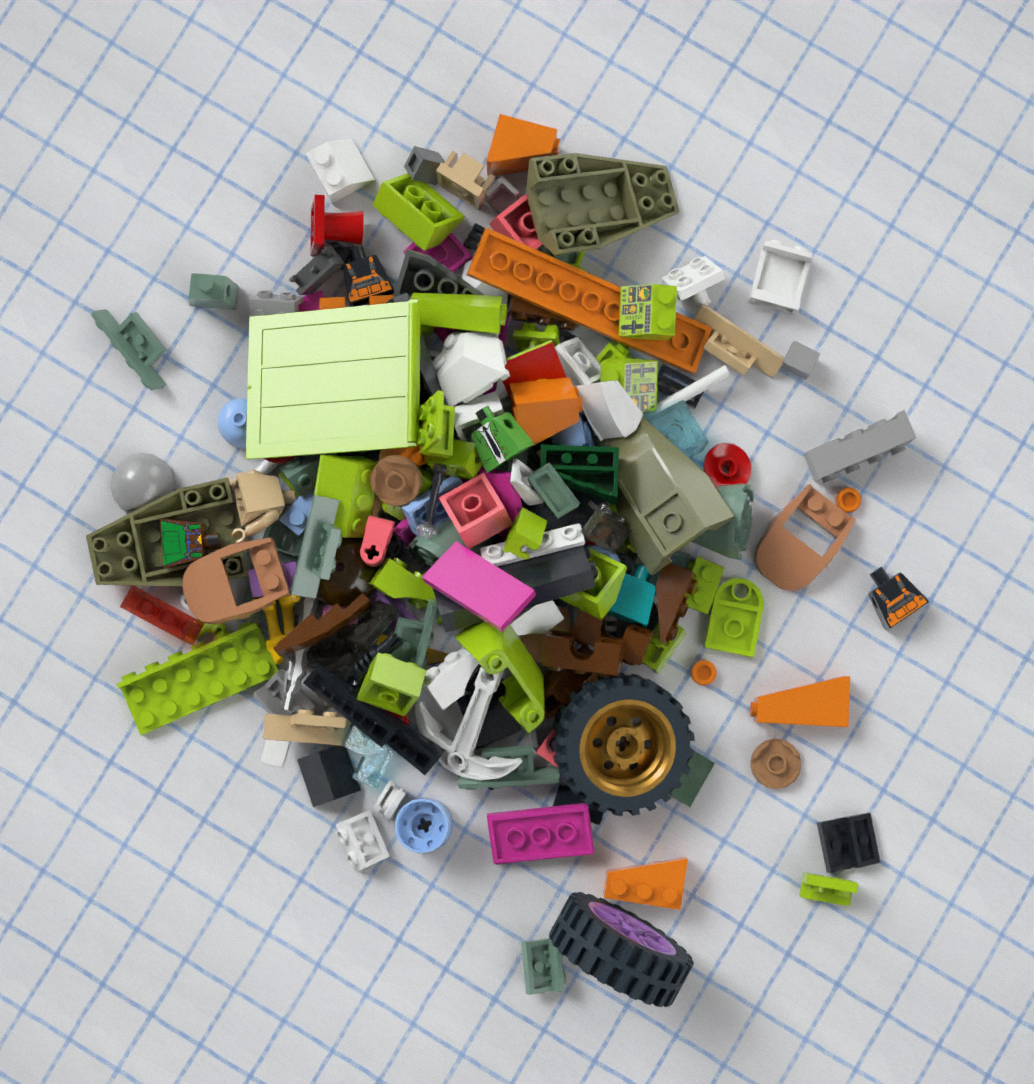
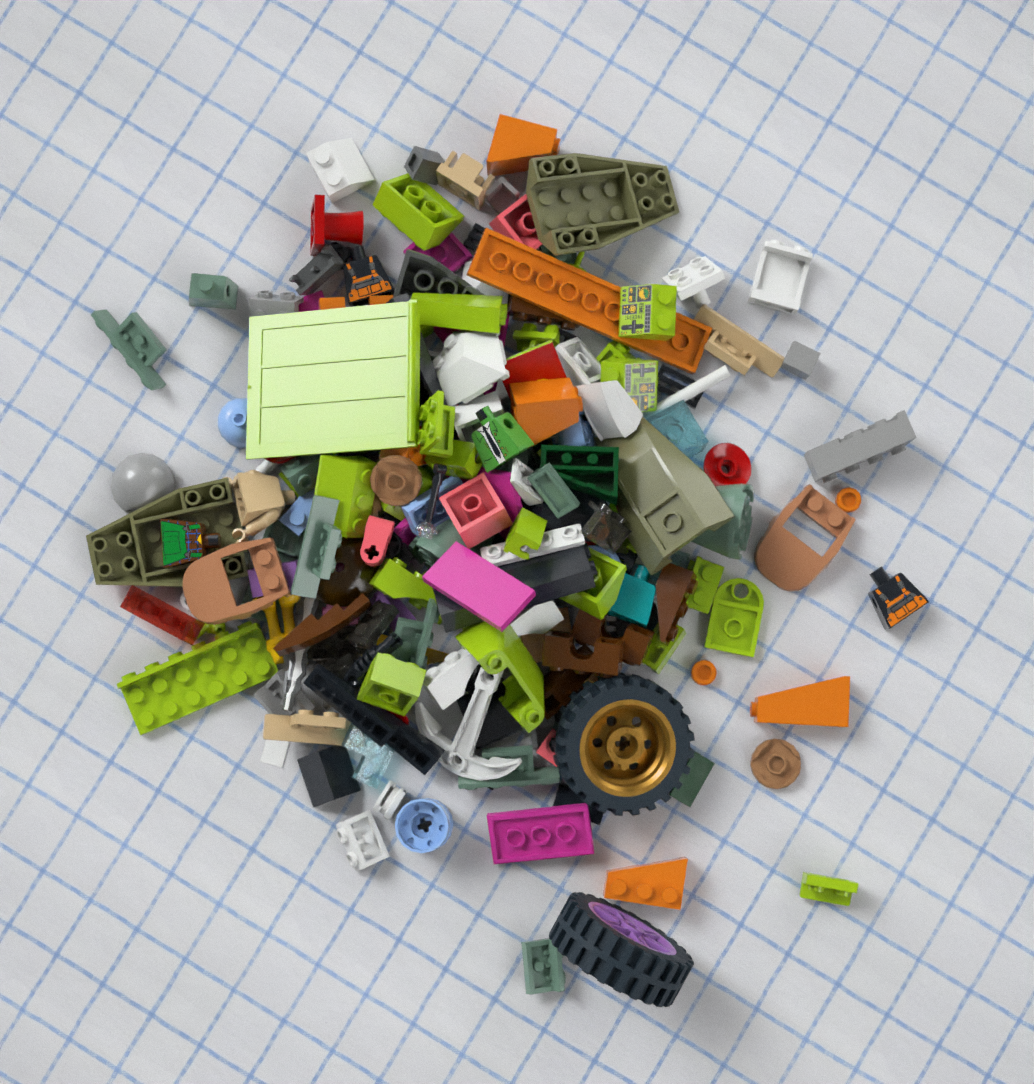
black slope [816,812,881,873] -> none

